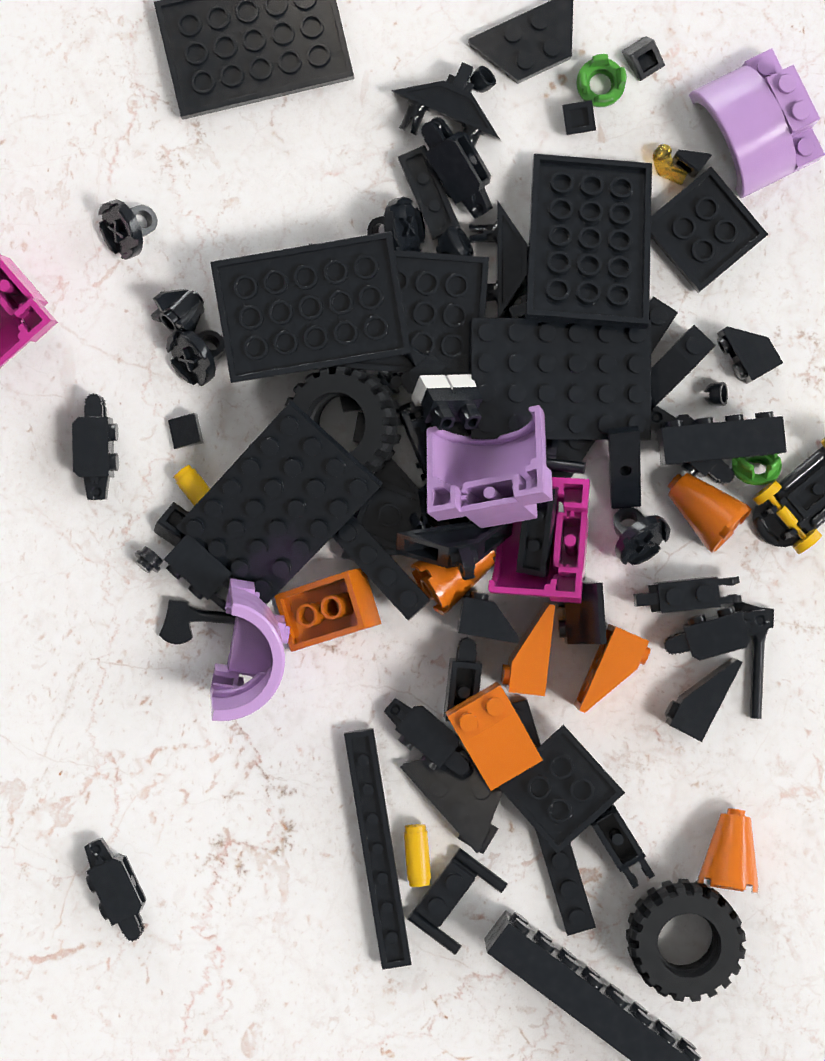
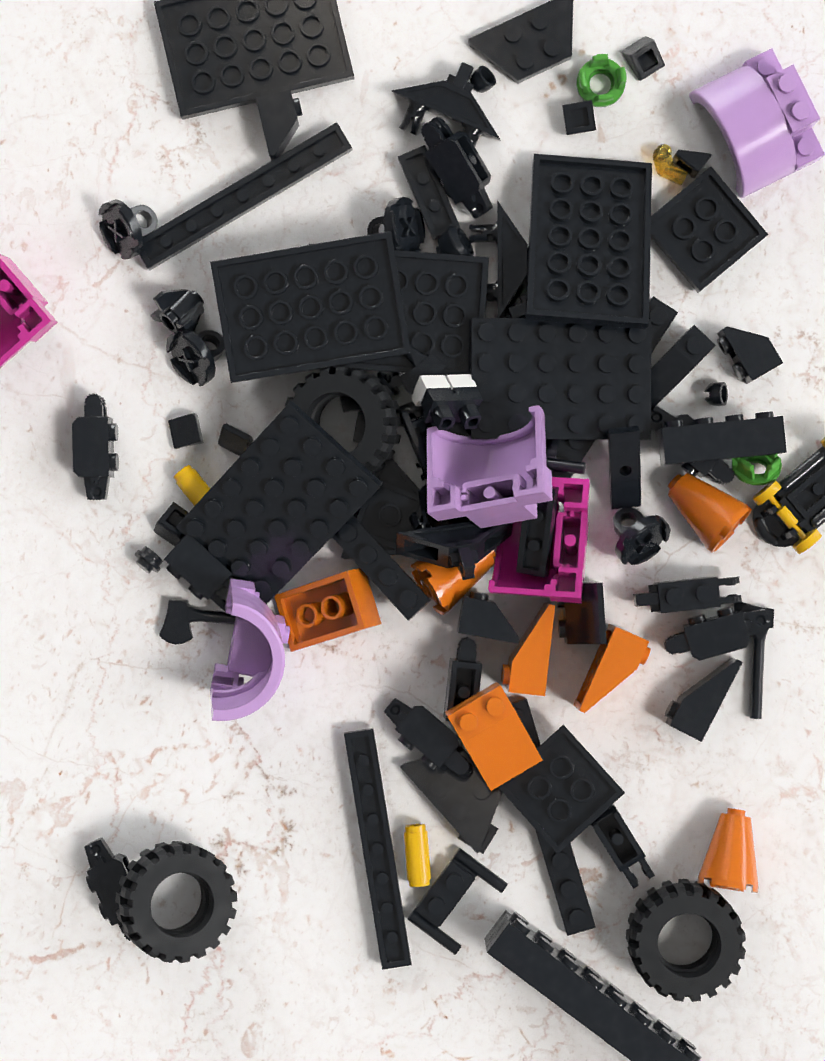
none -> black tyre [115,841,238,963]
none -> black plate [139,122,352,271]
none -> black slope [218,423,253,456]
none -> black slope [256,90,303,161]

